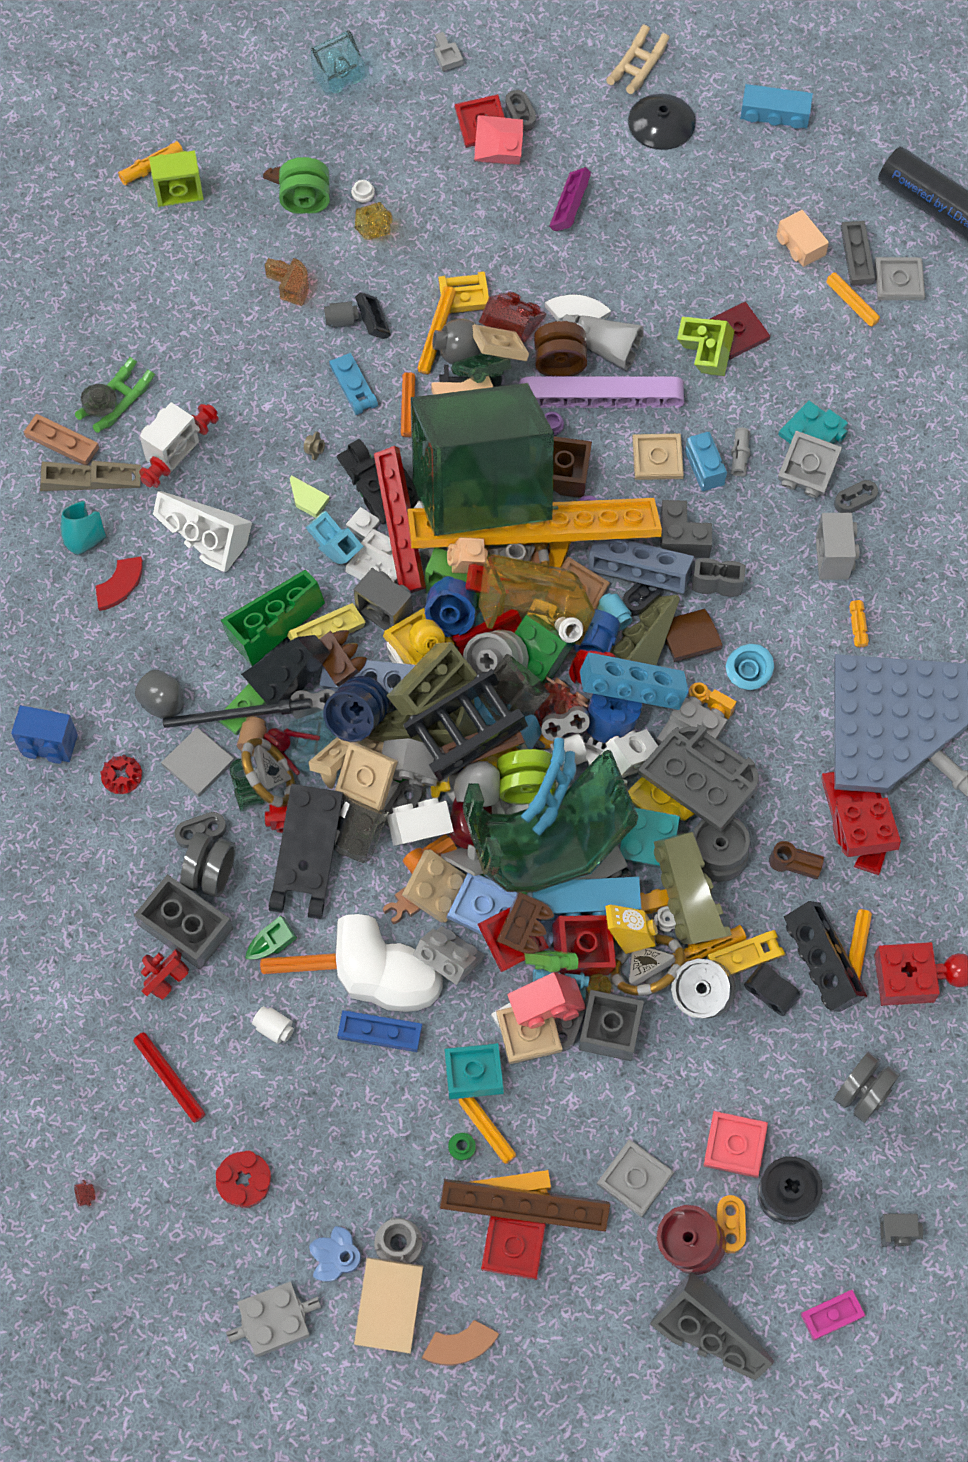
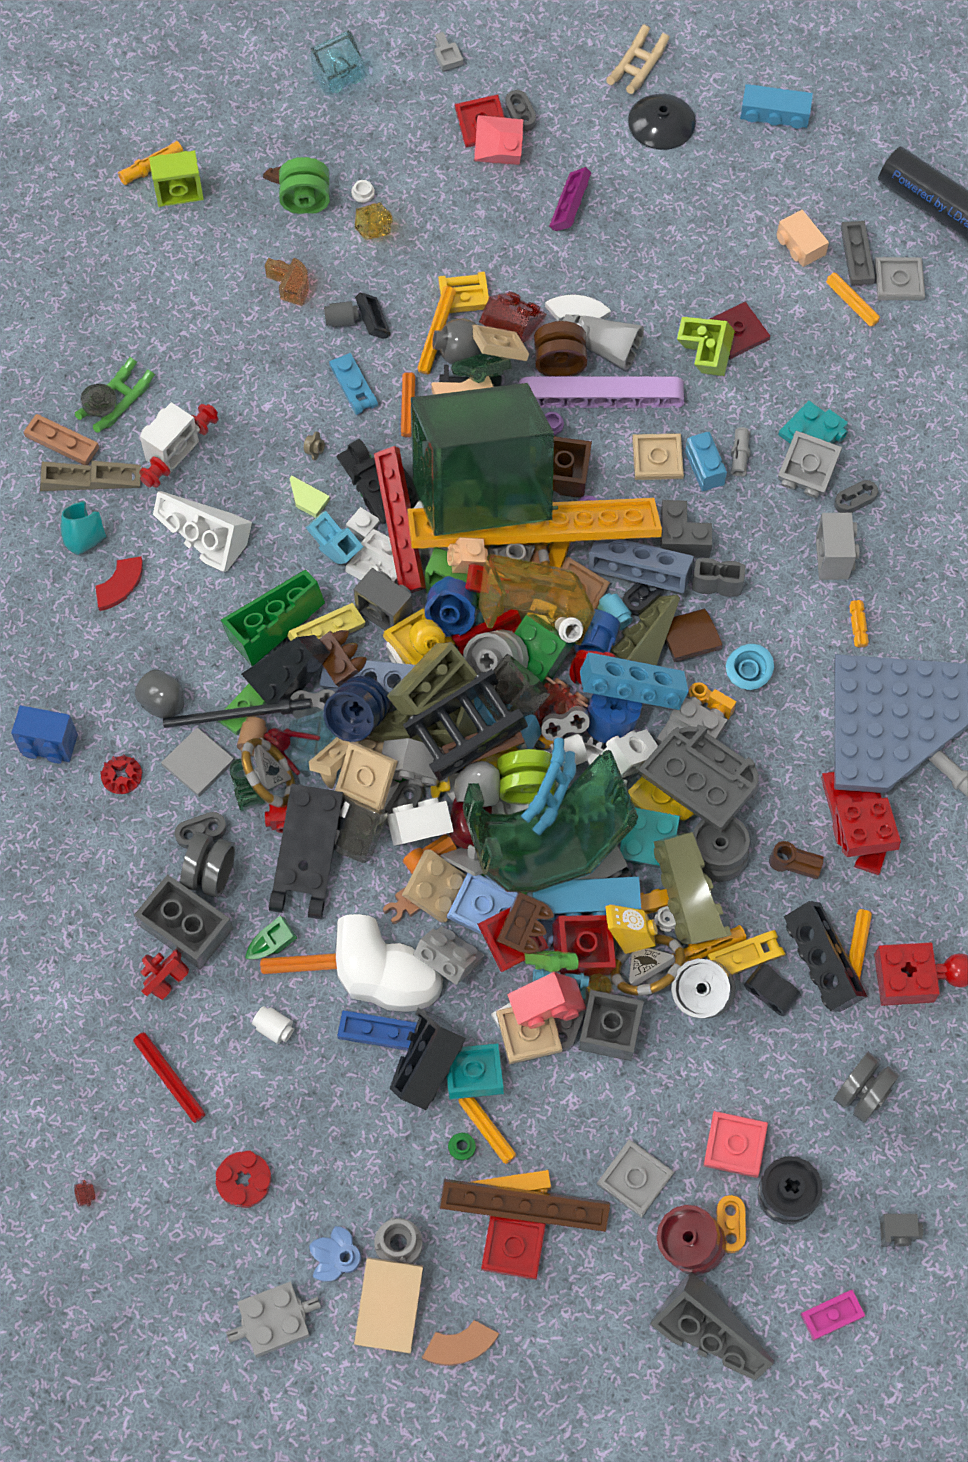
none -> black wedge [390,1007,466,1110]

